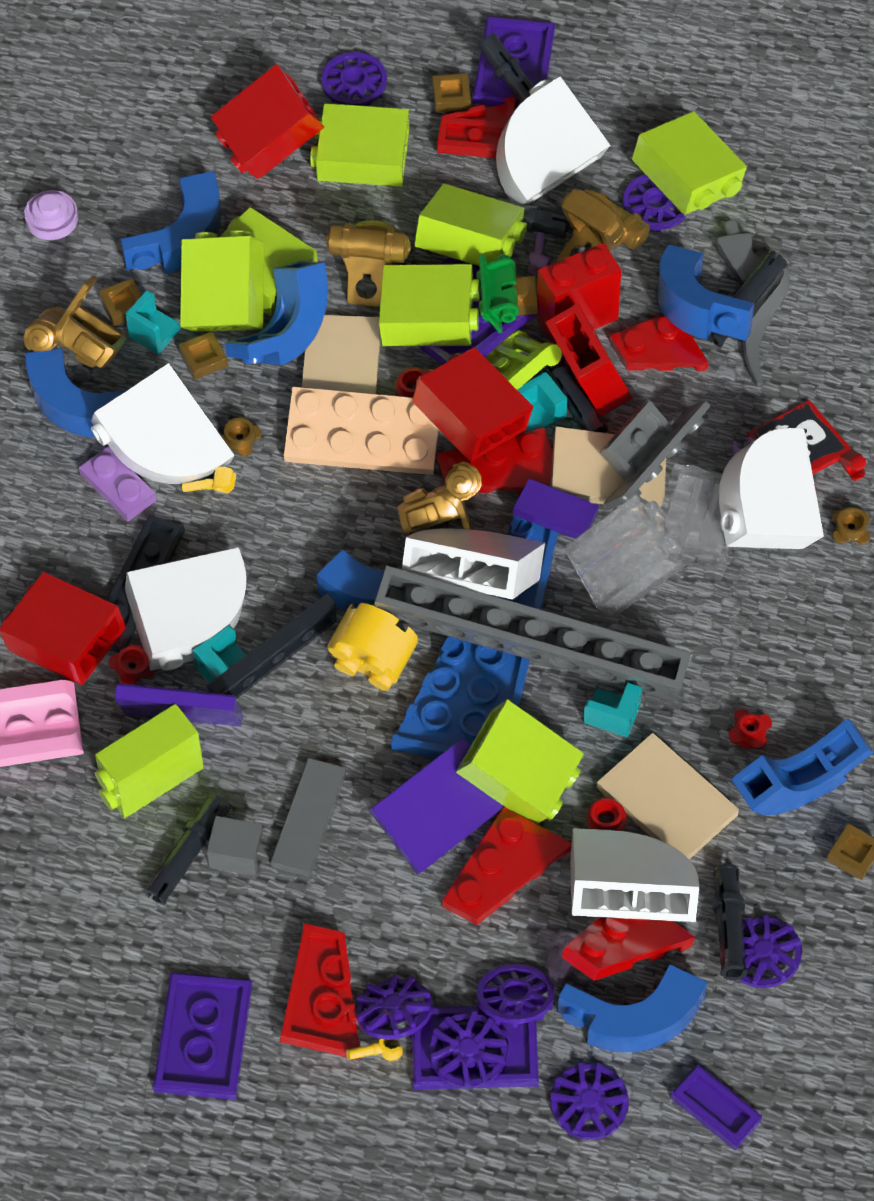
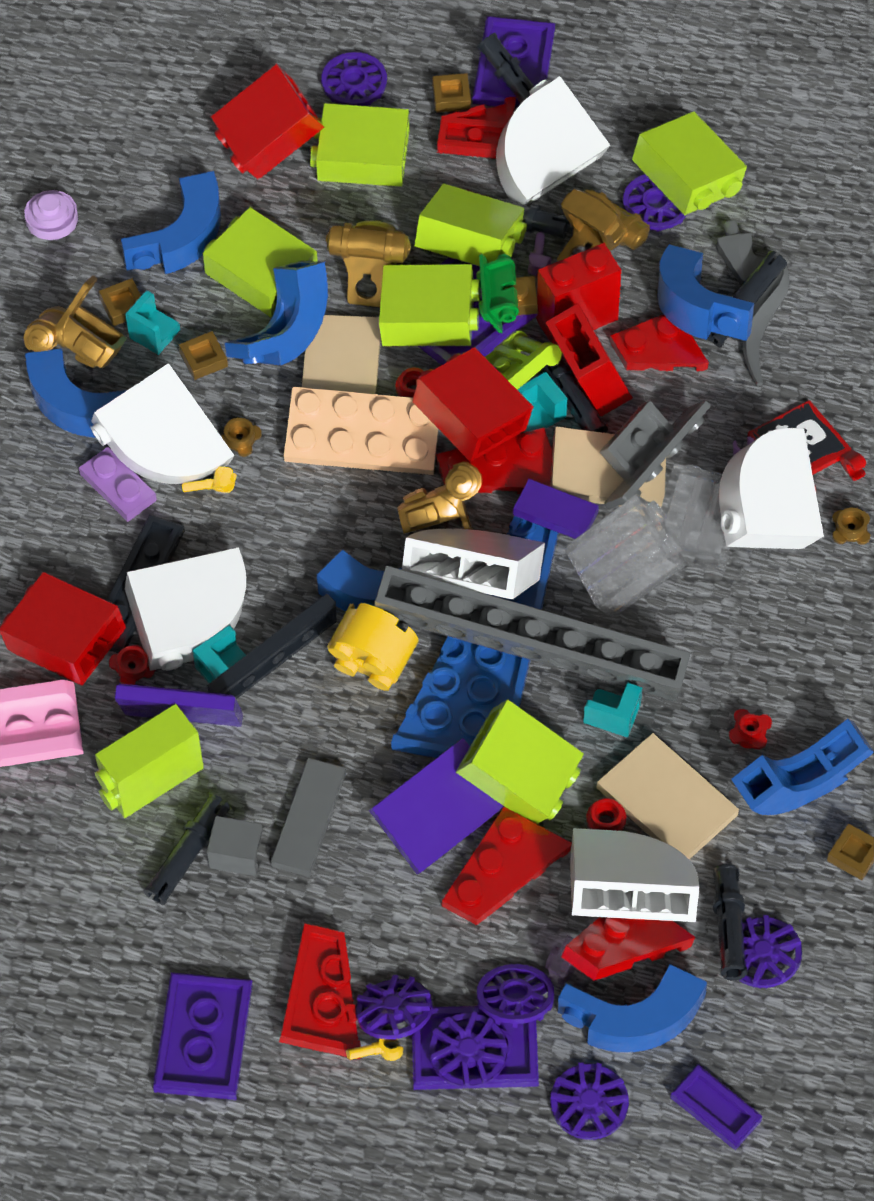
lime brick [180,230,264,332] -> none

